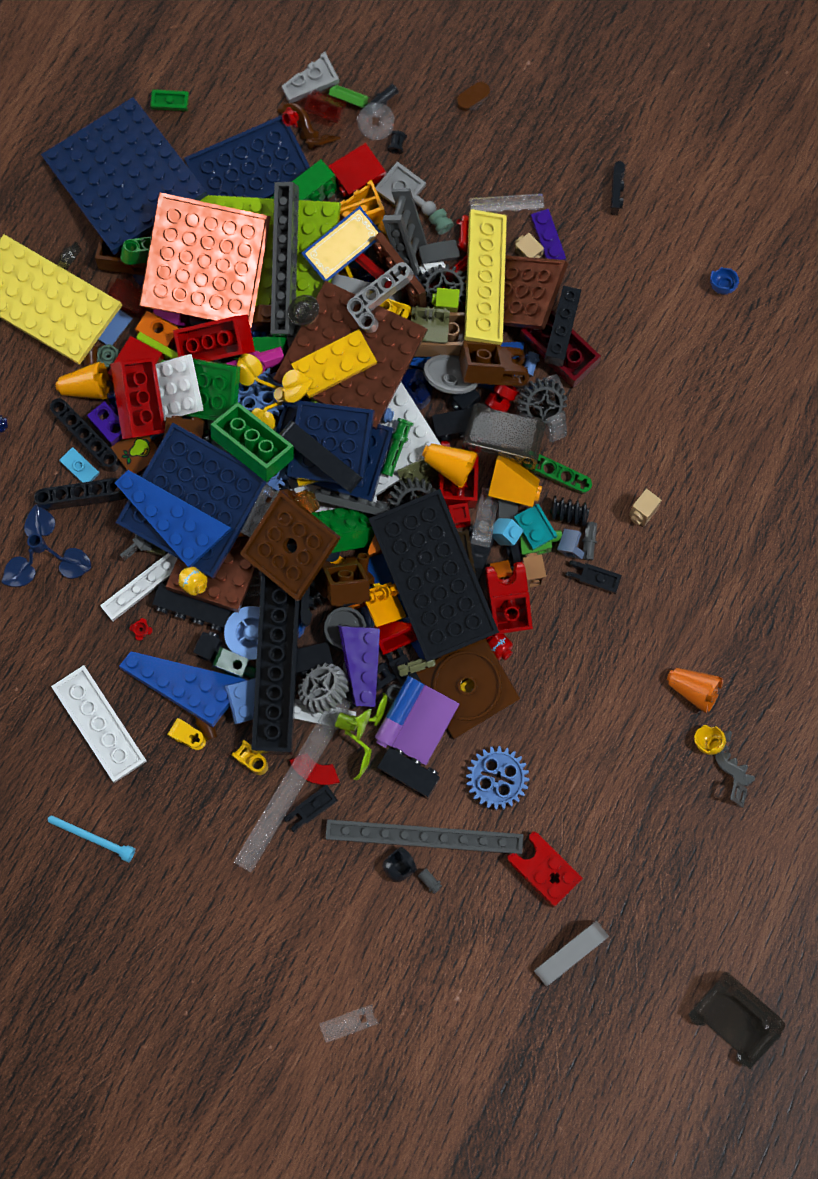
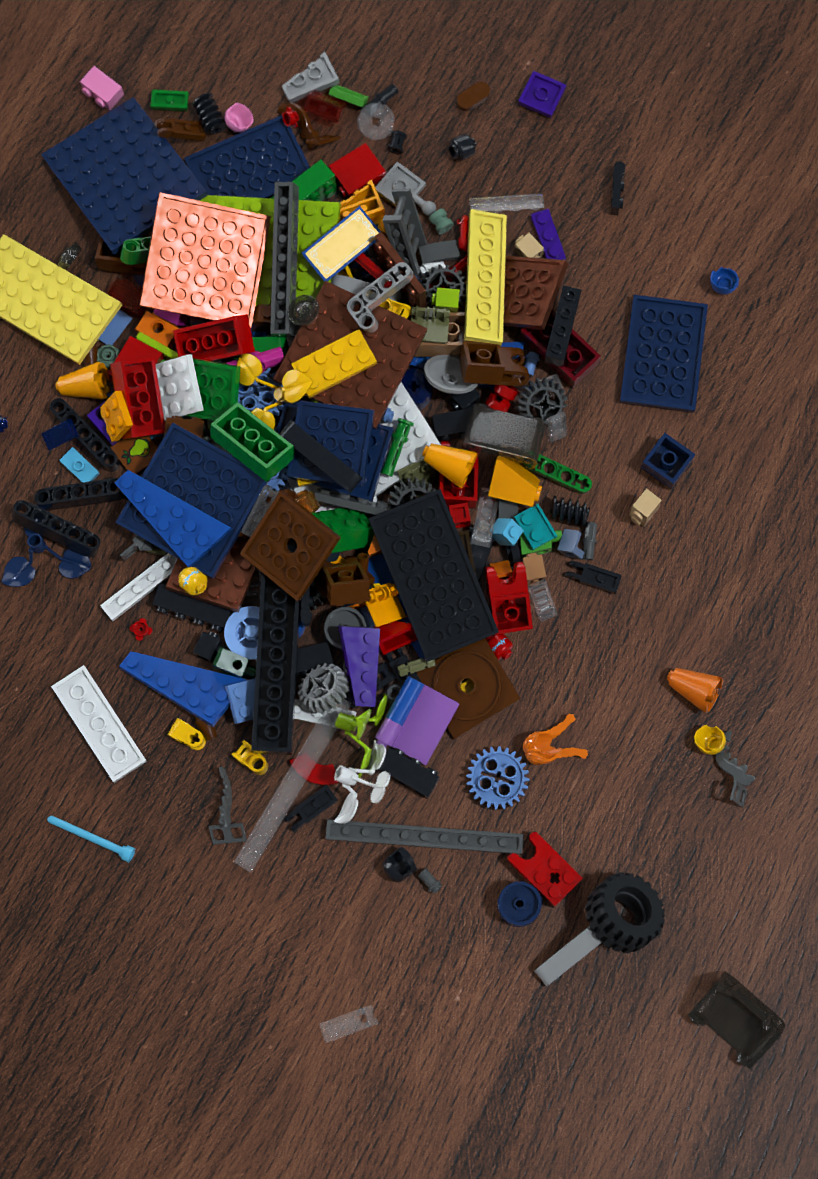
none -> black beam [11,500,101,557]
none -> clear blue tile [41,419,79,451]
none -> bright pink brick [80,66,124,110]
none -> light orange plate [100,391,133,442]
none -> reddish brown hinge [155,118,206,141]
none -> black piece [193,93,227,135]
none -> dark grey piece [209,766,247,845]
none -> bright pink hair [224,103,253,133]
none -> white plant [334,740,390,824]
none -> black head [448,134,476,161]
none -> dark blue wheel [497,882,542,927]
none -> dark purple plate [518,71,566,118]
none -> orange hair [523,714,588,765]
none -> clear slope [528,579,557,622]
none -> black tyre [585,872,665,953]
none -> dark blue plate [620,295,708,413]
none -> dark blue brick [641,433,696,490]

